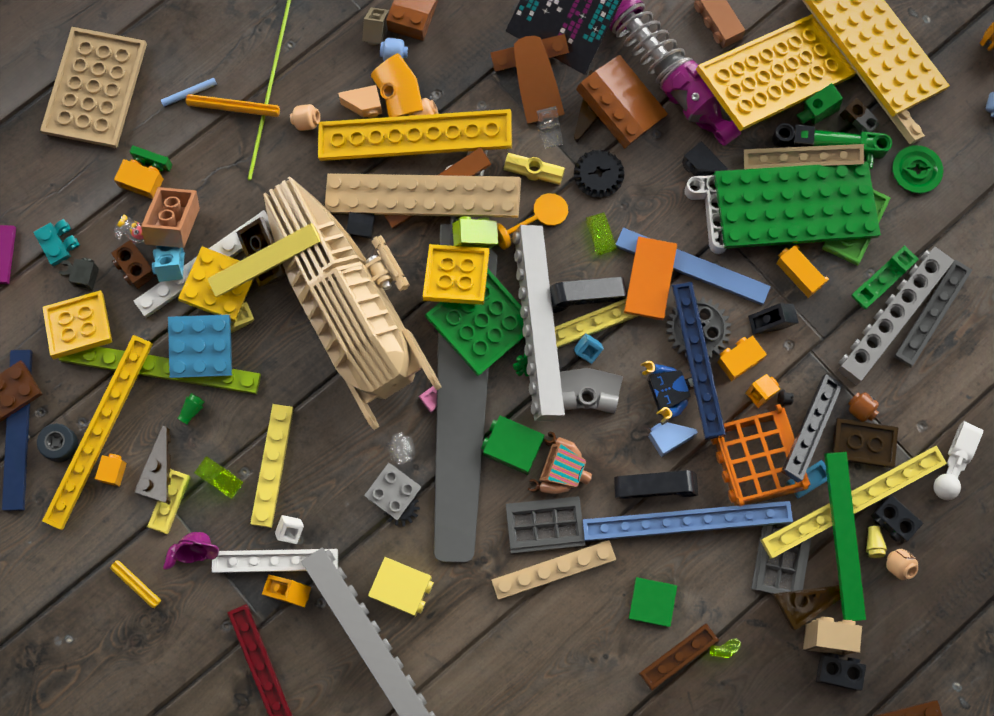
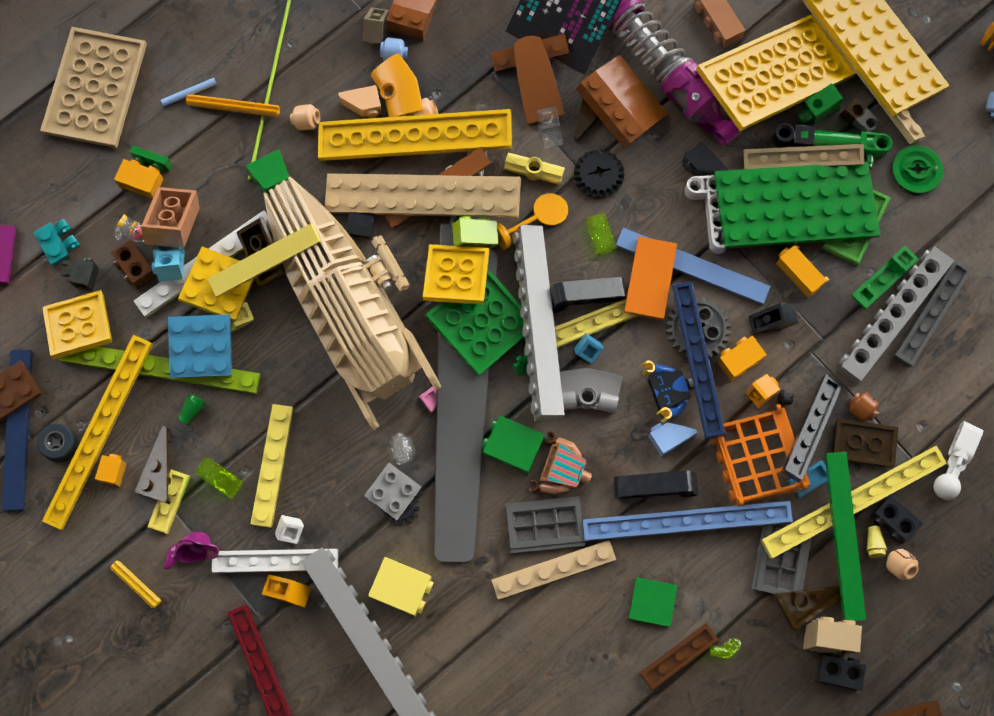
none -> green torso [246,149,289,195]

